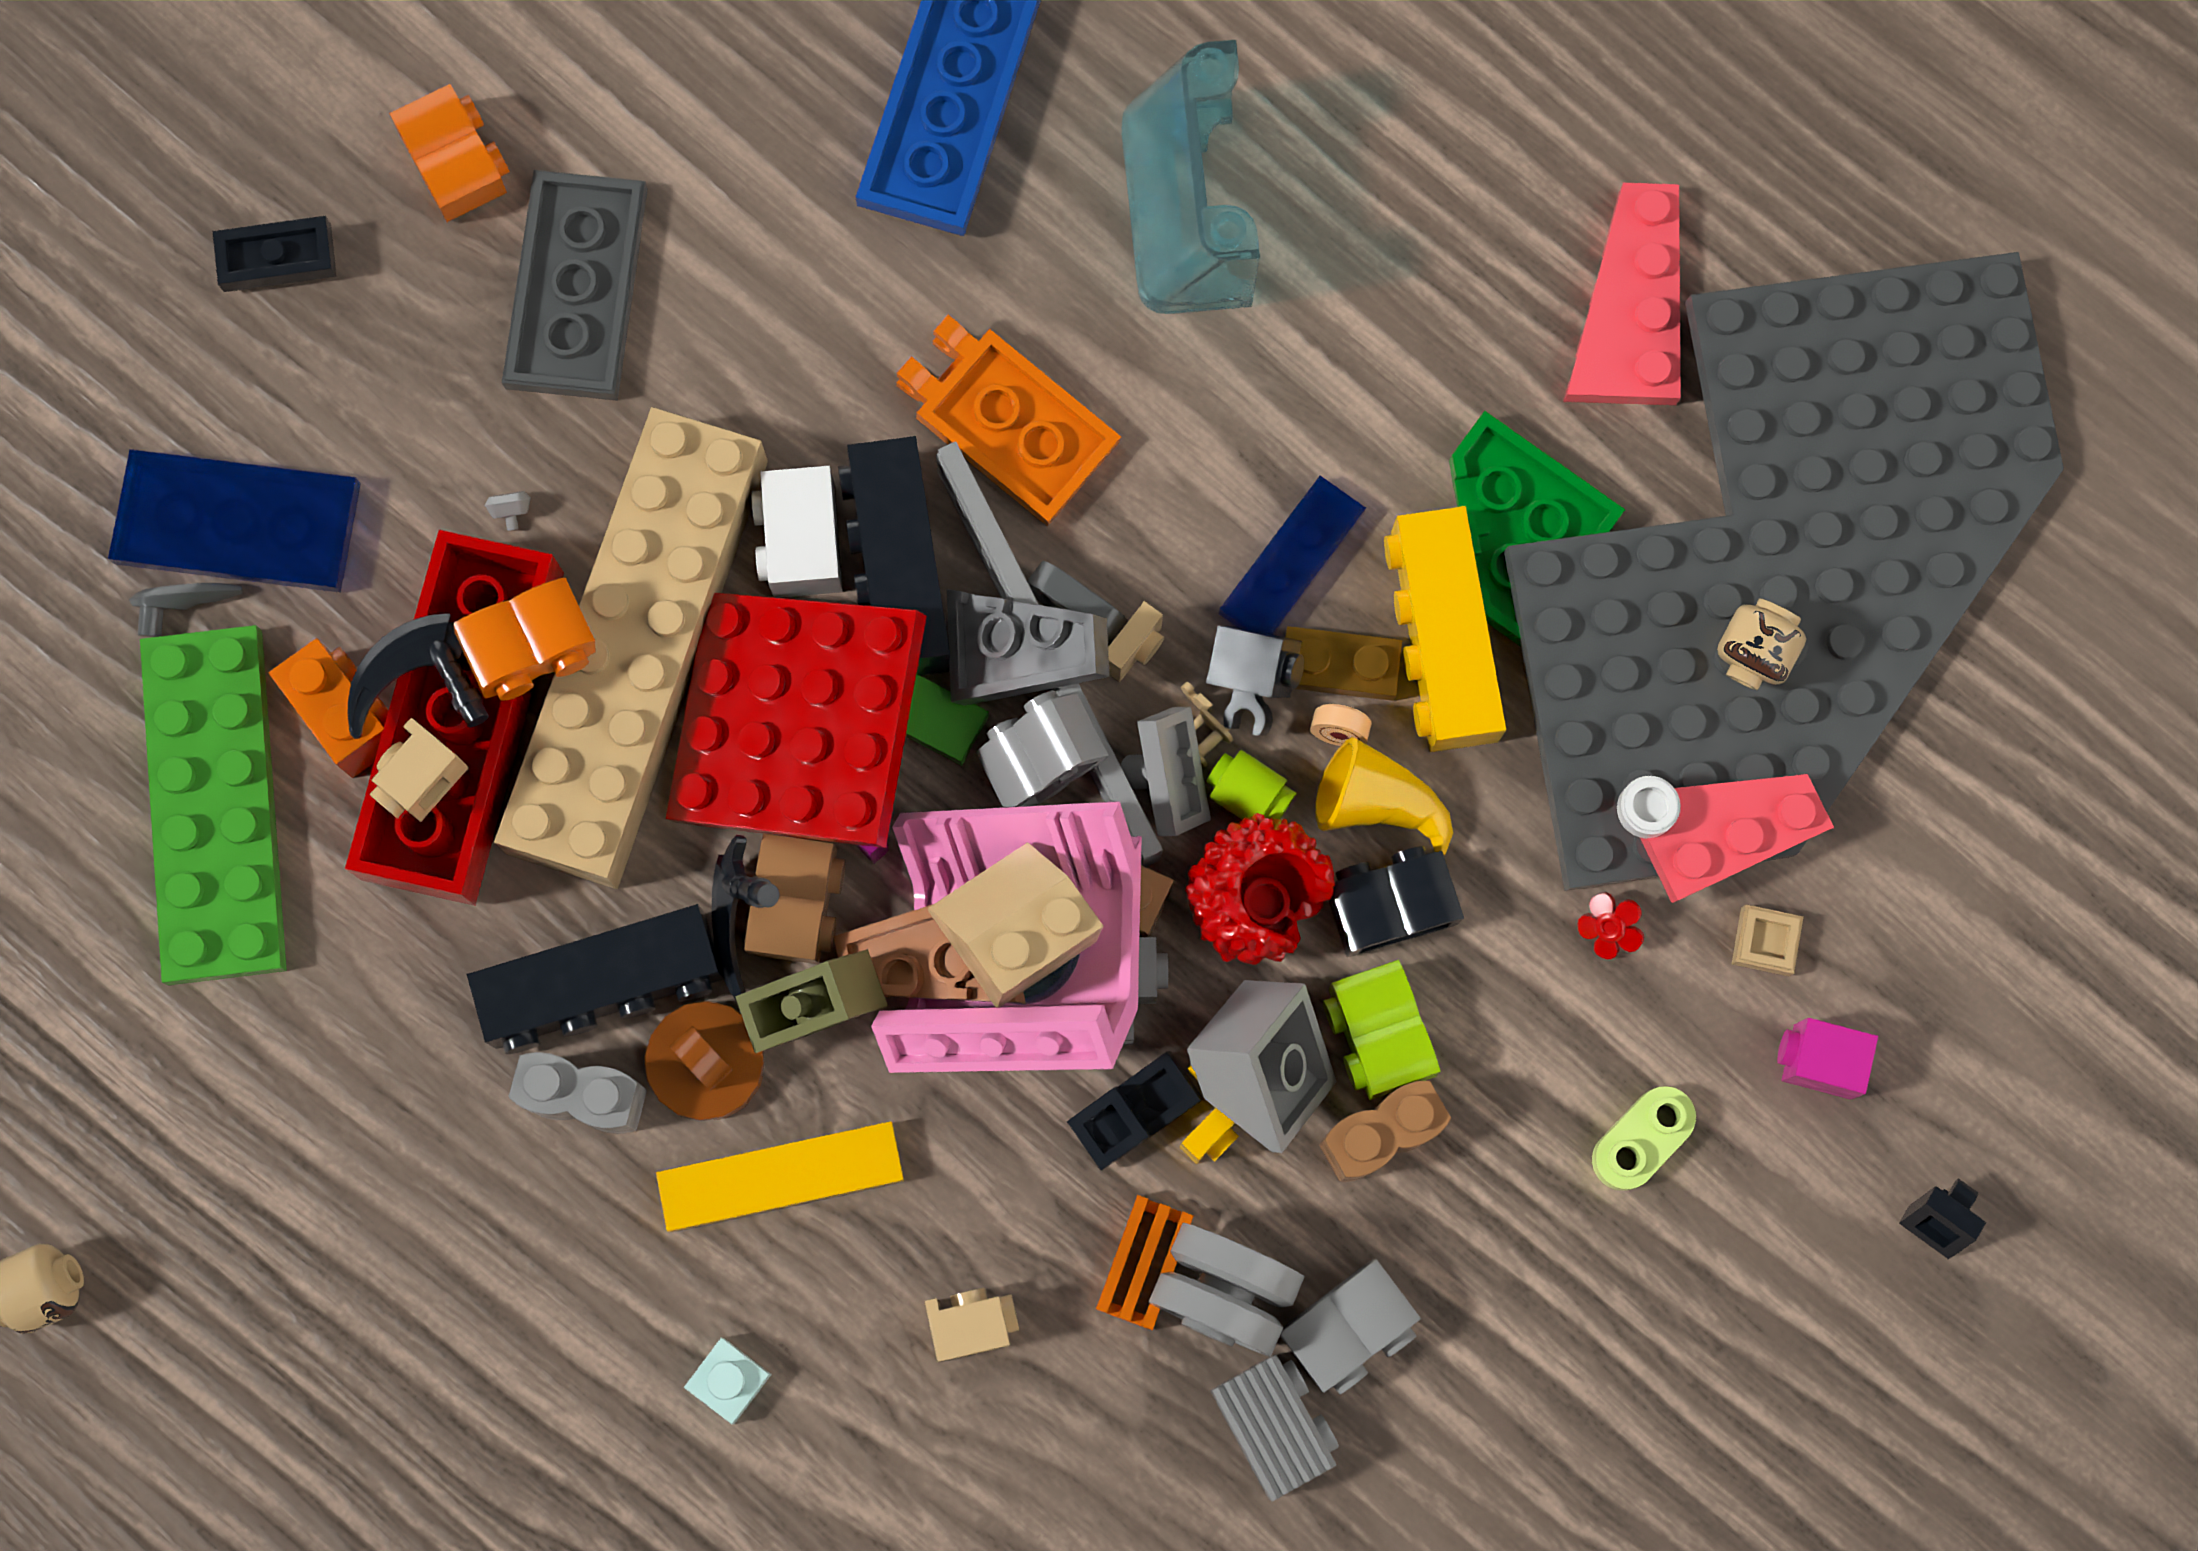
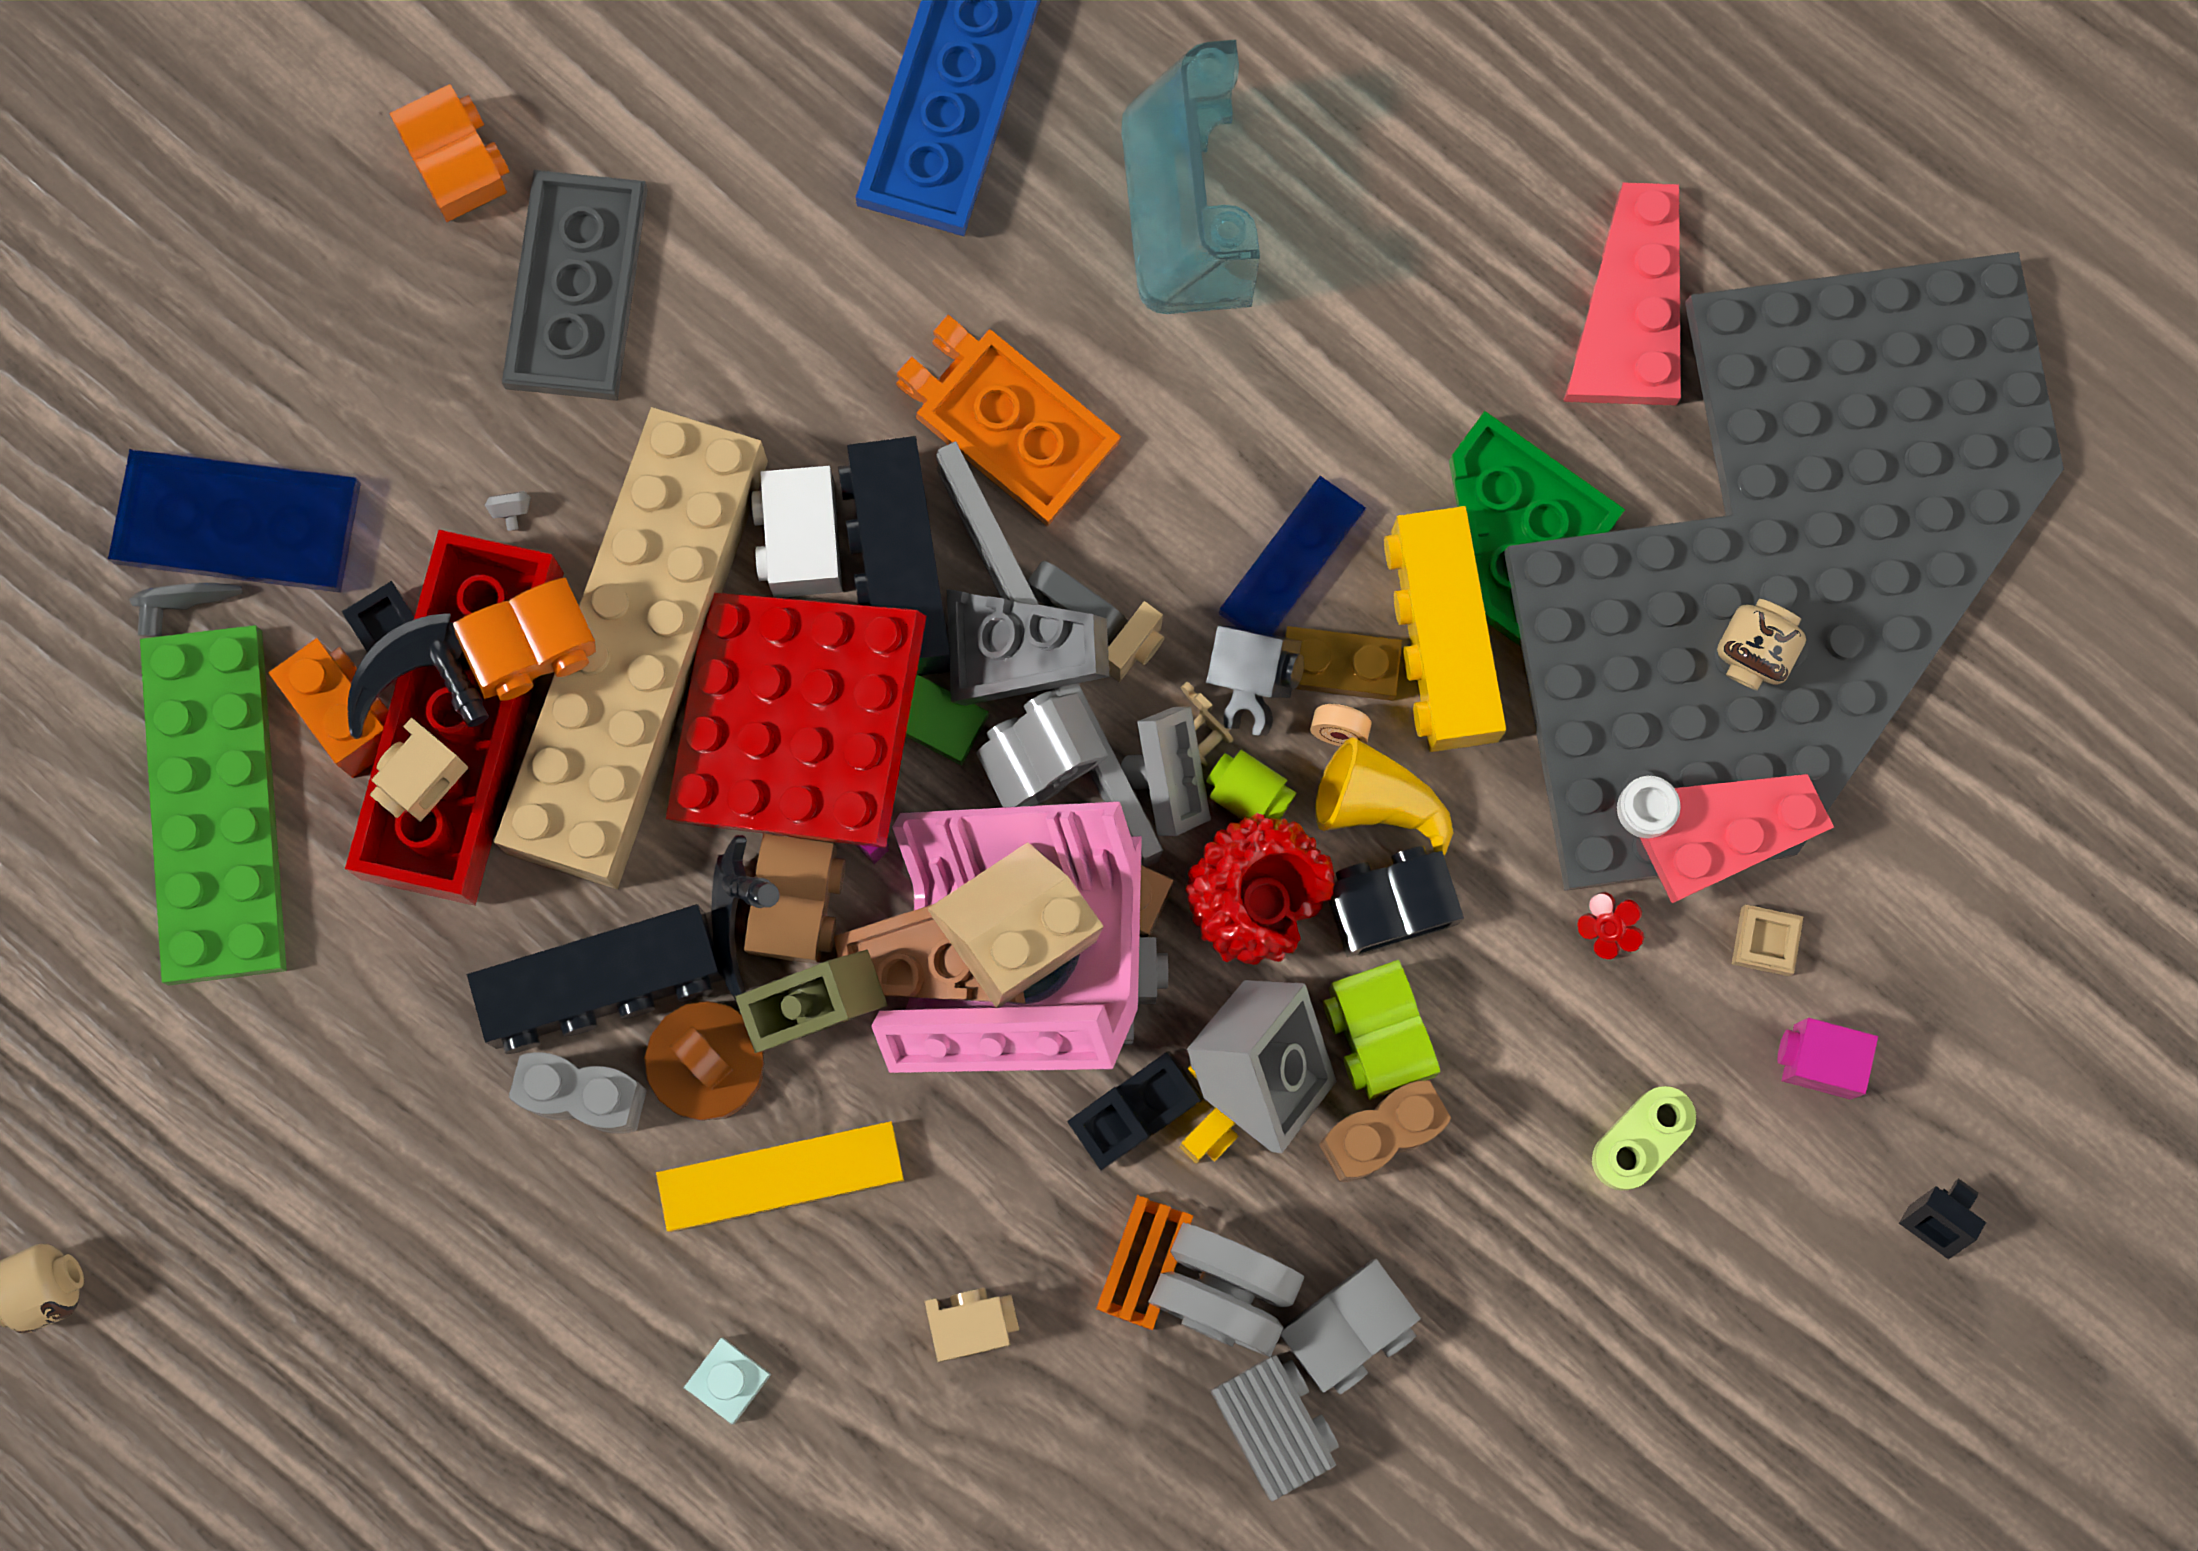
black plate [212,215,337,292] -> none
none -> black plate [341,581,415,653]

